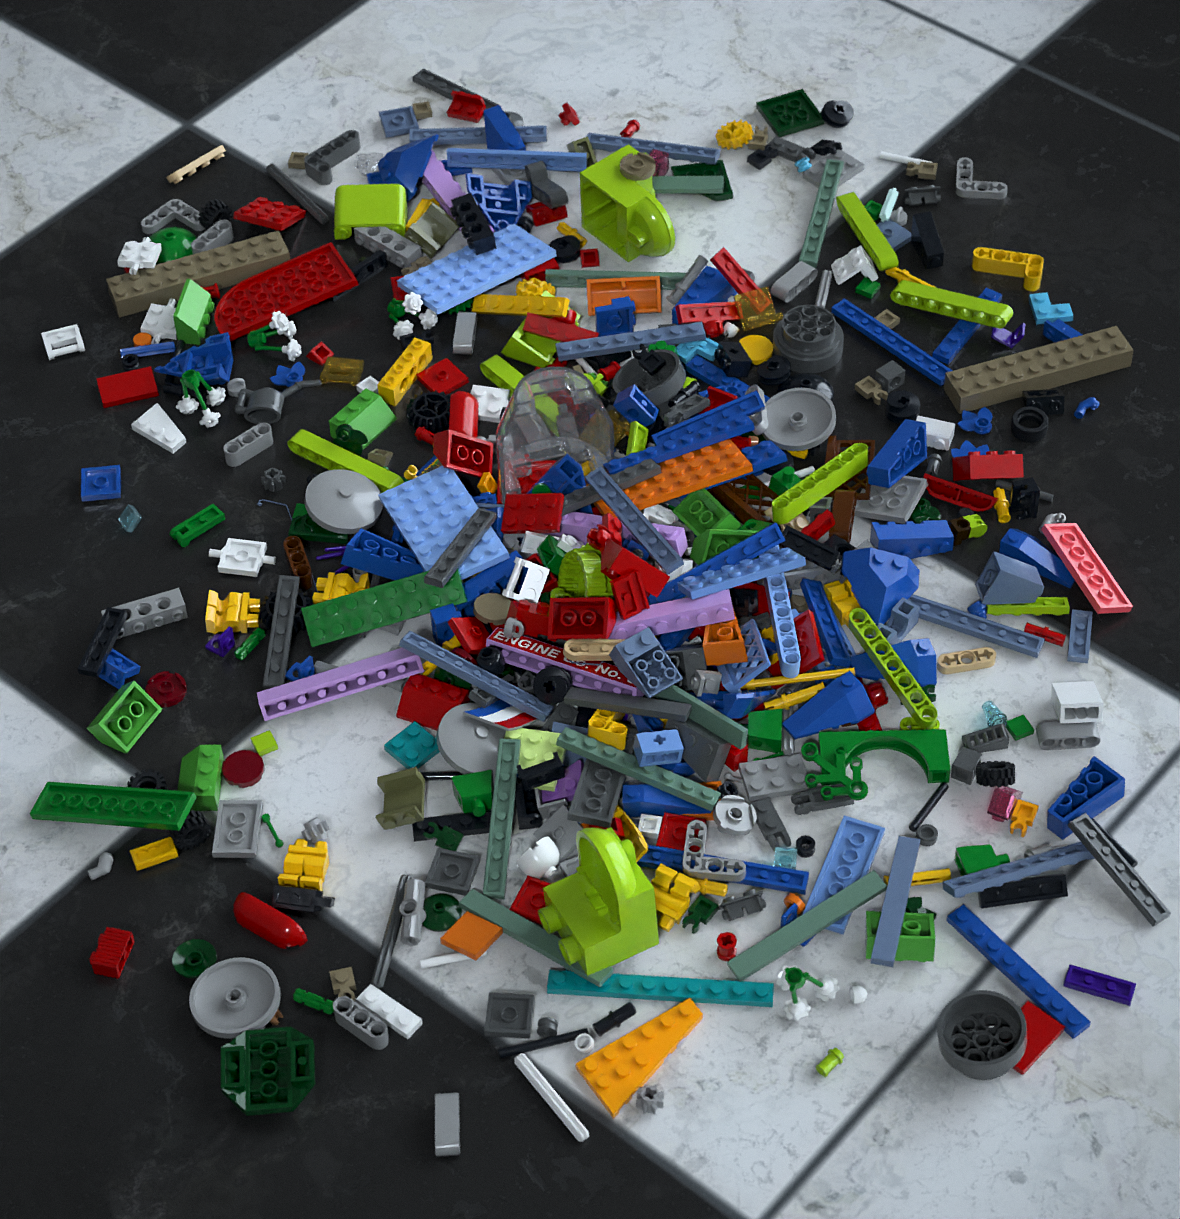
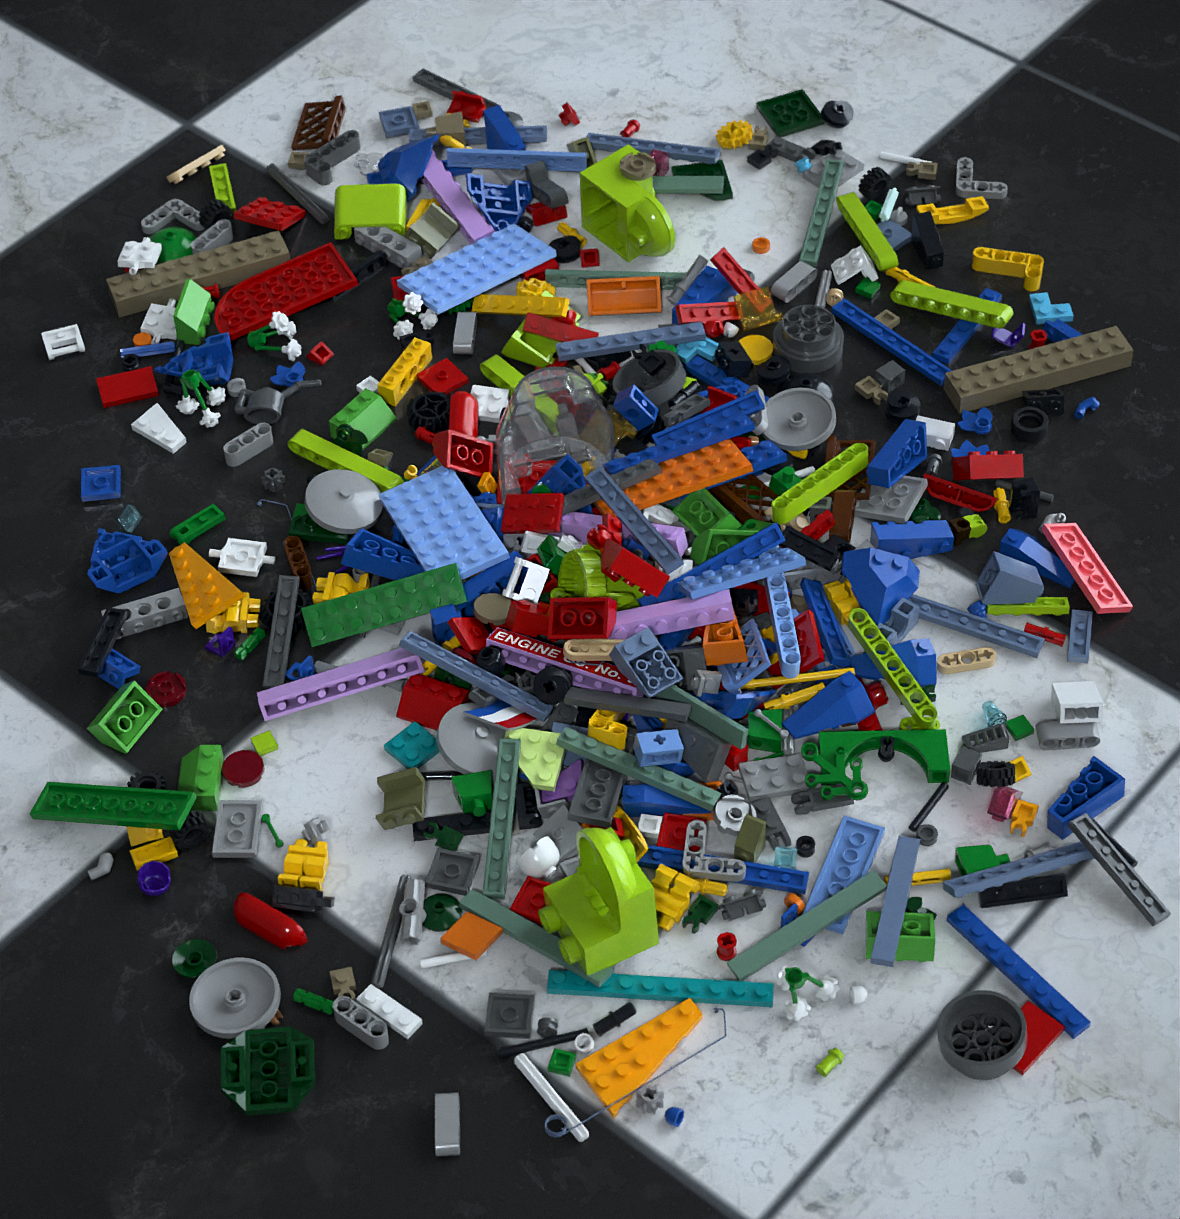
red brick [90,927,135,979] -> none
clear yellow plate [320,357,364,386] -> none
dark grey tile [424,508,497,588] -> none
black brick [450,193,496,255] -> none
light grey tile [504,617,524,639] -> none
black hinge [516,752,565,791] -> none
blue plate [595,296,636,337] -> none
red plate [609,569,650,620] -> none
lime plate [626,421,649,456] -> none
dark purple tile [1063,964,1136,1006] -> none
none -> blue wedge [87,528,168,594]
none -> yellow panel [126,827,164,846]
none -> dark purple hair [137,861,171,896]
none -> light orange wing [169,542,245,629]
none -> lime plate [209,163,236,214]
none -> reddish brown fence [291,95,346,150]
none -> dark tan torso [426,111,472,149]
none -> sand blue piece [545,1008,727,1137]
none -> green tile [547,1048,576,1077]
none -> blue hinge [664,1107,684,1127]
none -> olive slope [734,813,766,863]
none -> orange tile [752,237,770,254]
none -> light grey hinge [754,709,789,739]
none -> tan bush [826,288,844,306]
none -> black tyre [858,167,892,201]
none -> black pin [878,736,895,762]
none -> yellow slope [916,196,989,224]
none -> yellow slope [1010,755,1032,783]
none -> red bush [1029,329,1047,350]

